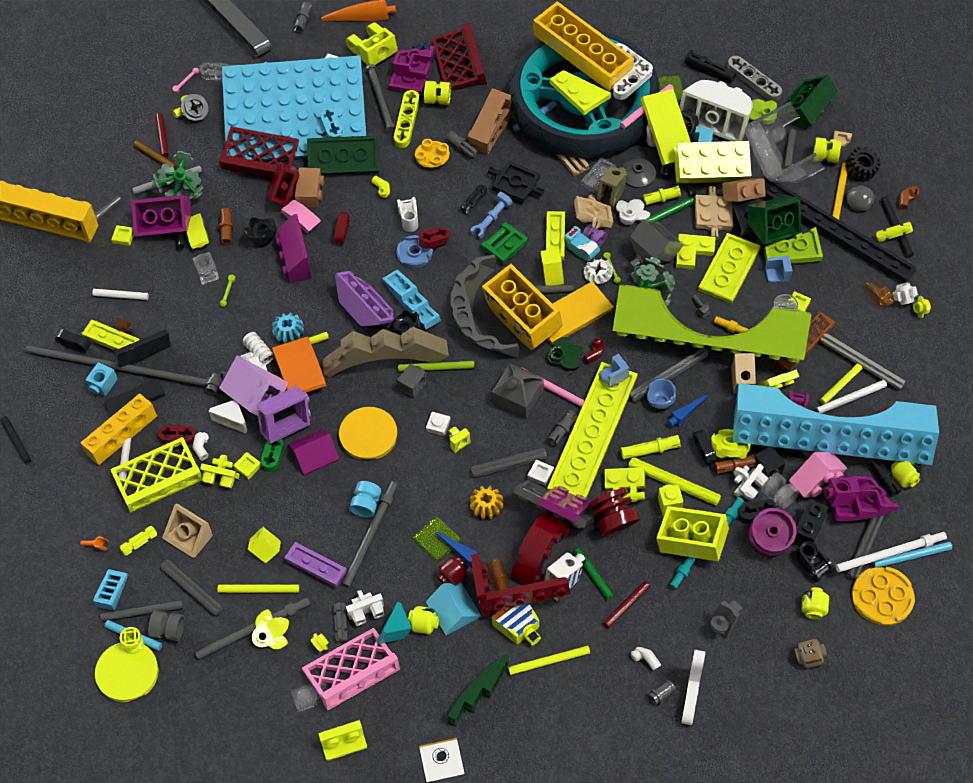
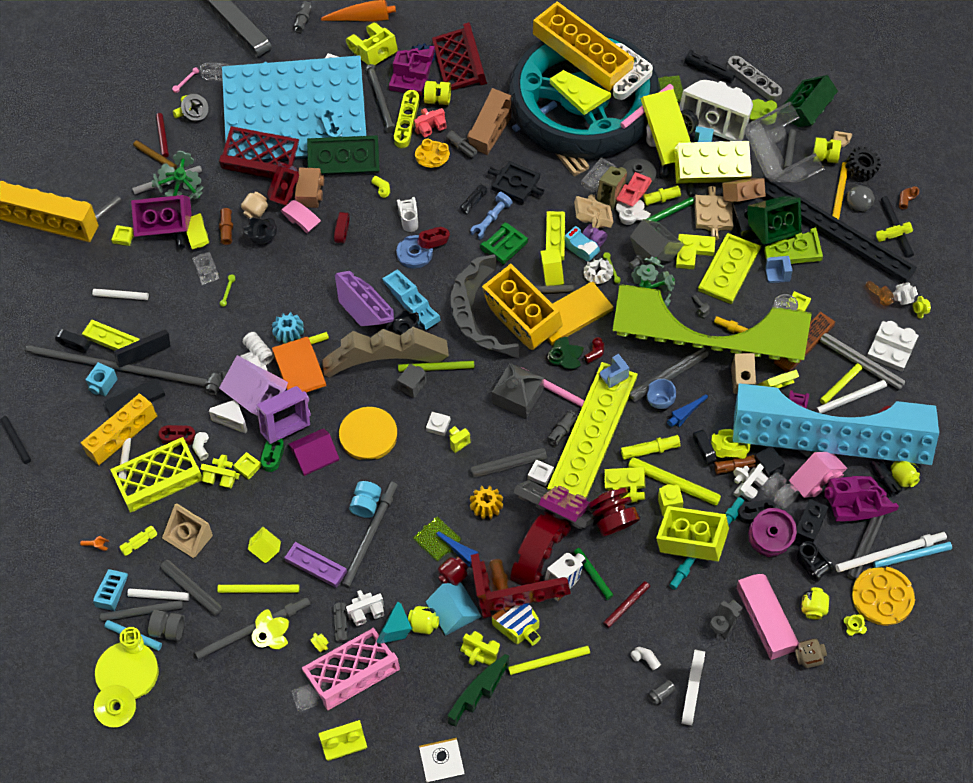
reddish brown plate [111,318,133,333] -> none
magenta slope [276,214,311,283] -> none
none -> neon yellow dish [94,685,136,727]
none -> white bar [128,589,189,601]
none -> tan head [241,191,268,219]
none -> coral hips [414,108,447,137]
none -> neon yellow hips [460,631,500,666]
none -> coral slope [616,172,652,206]
none -> bright pink brick [737,574,799,660]
none -> neon yellow plate [844,615,867,636]
none -> white plate [867,321,918,372]

